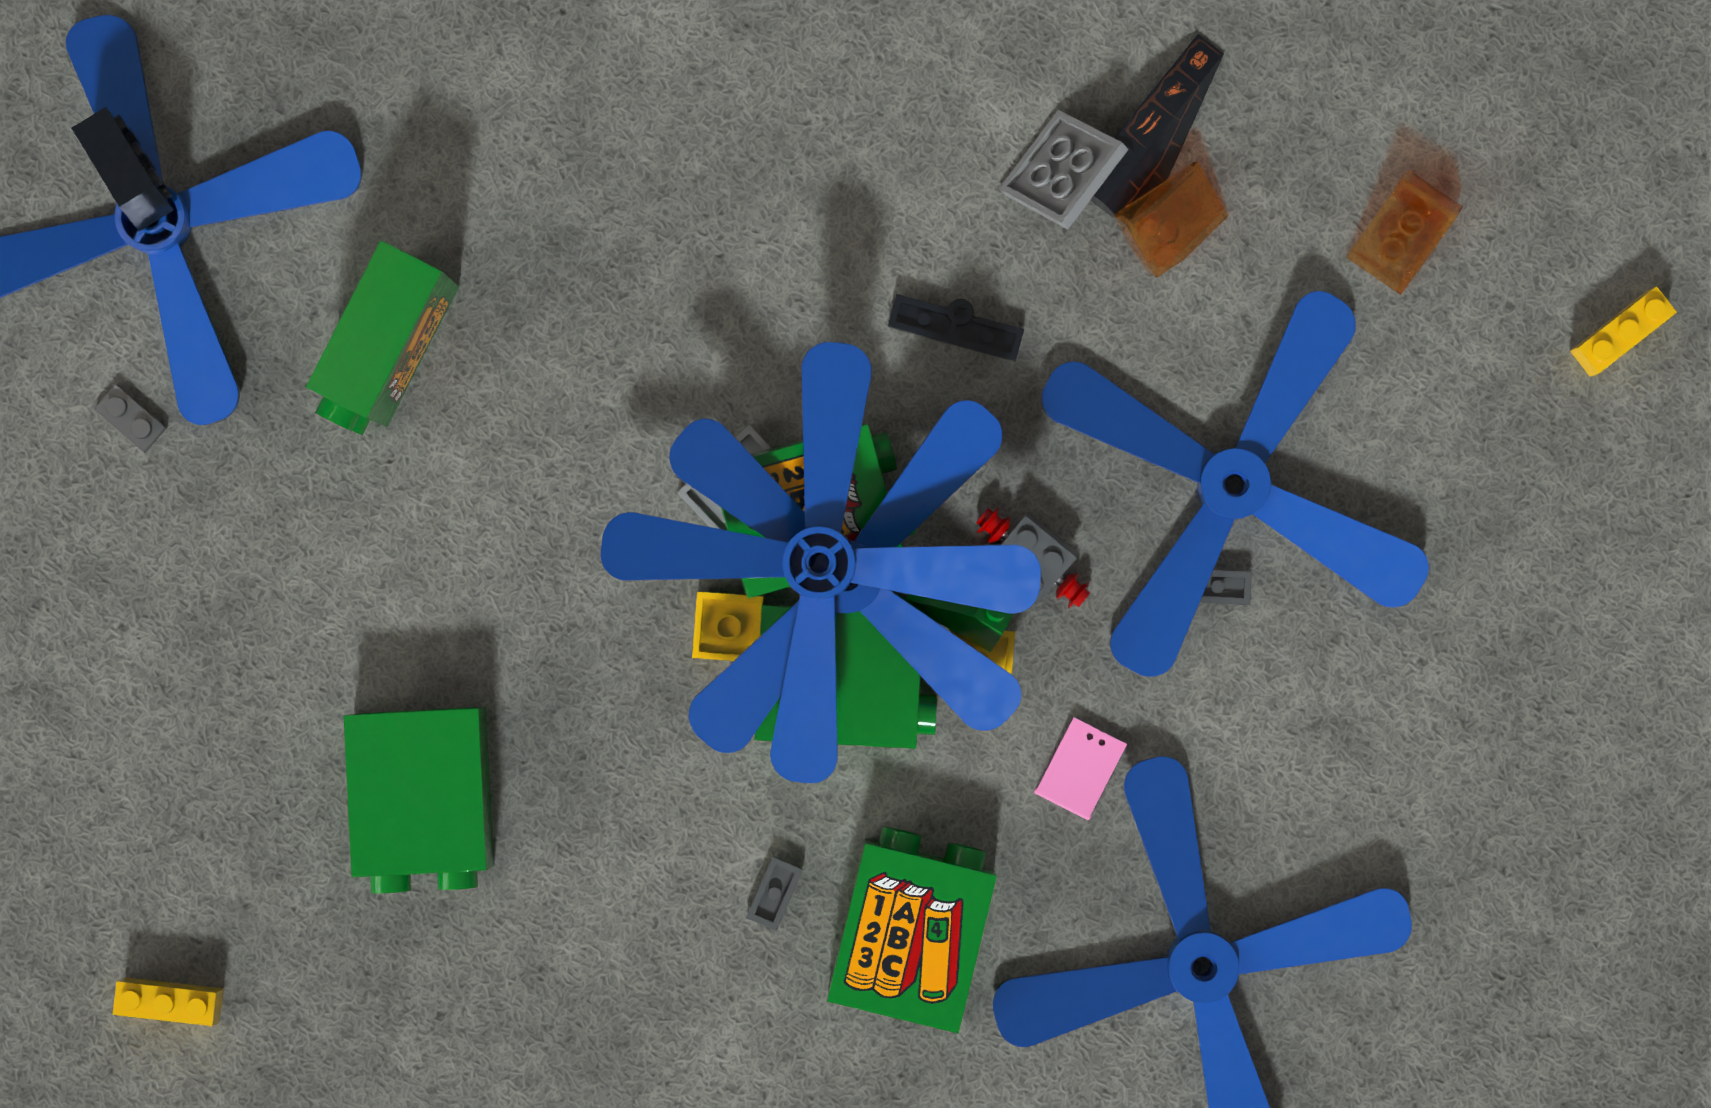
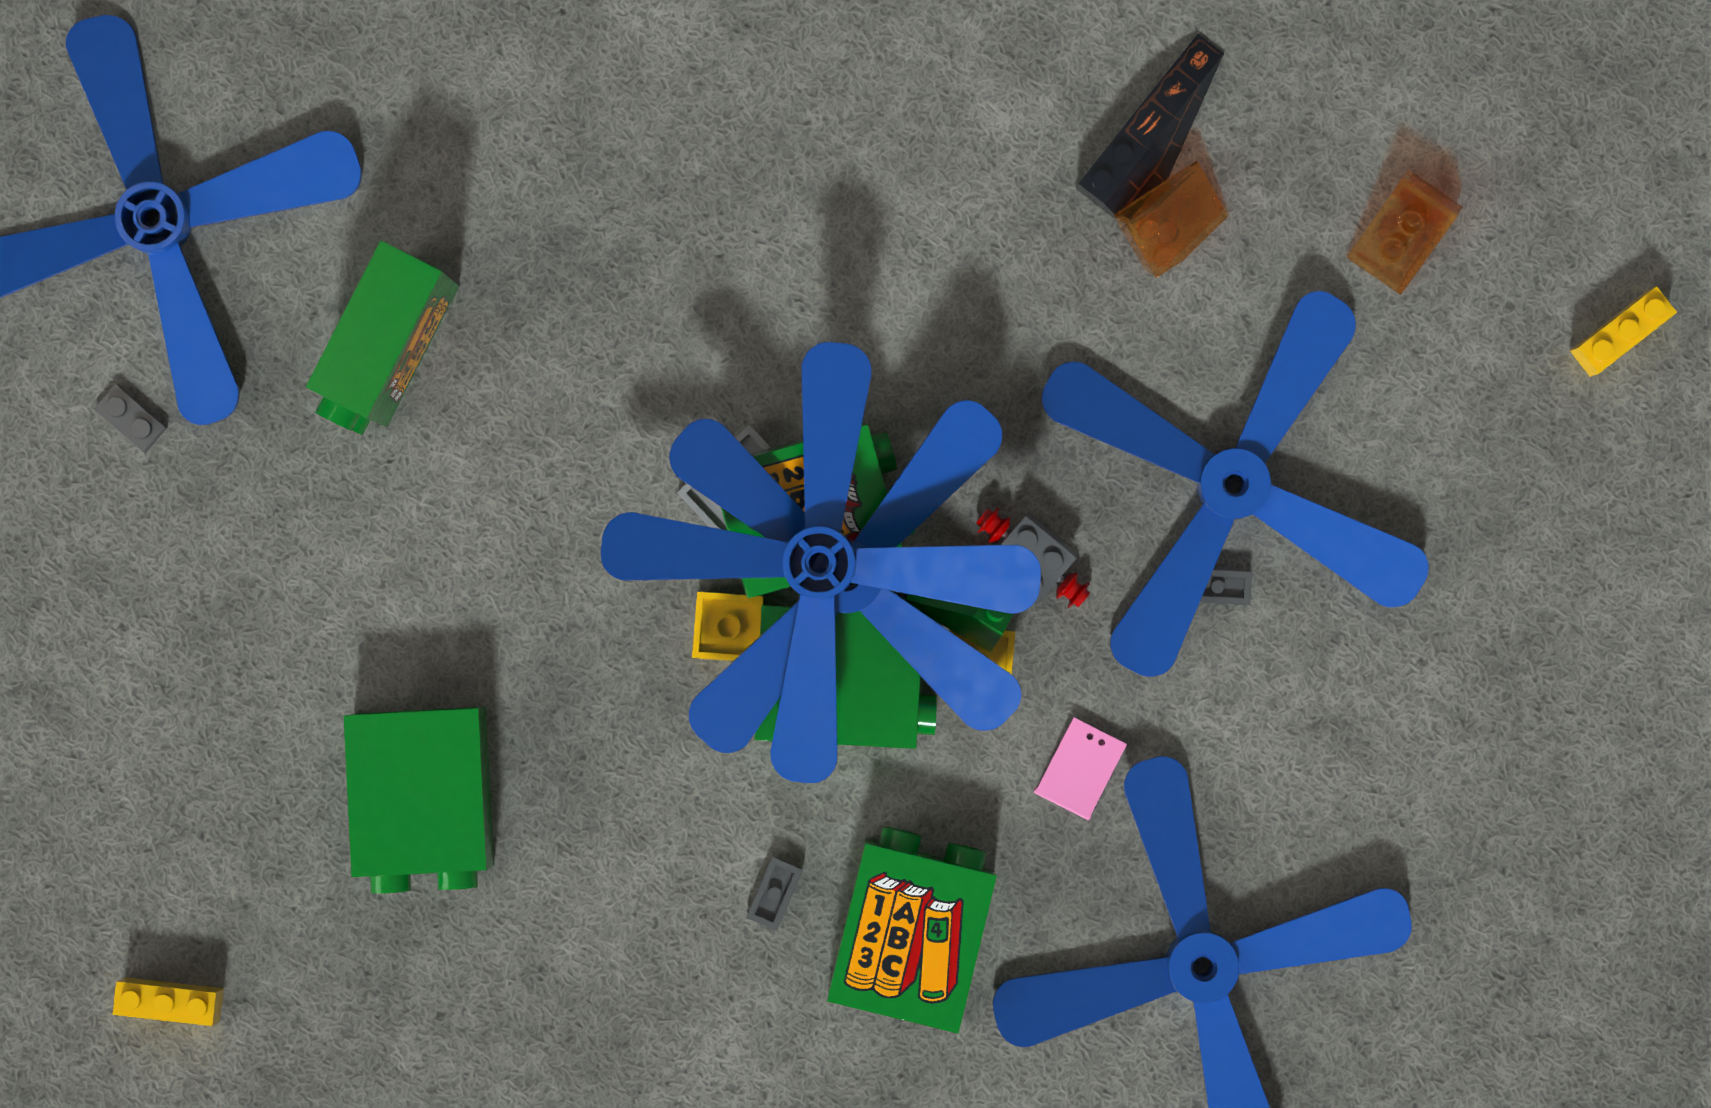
black brick [71,107,174,231] -> none
black hinge [888,294,1024,362] -> none
light grey plate [999,110,1128,229] -> none

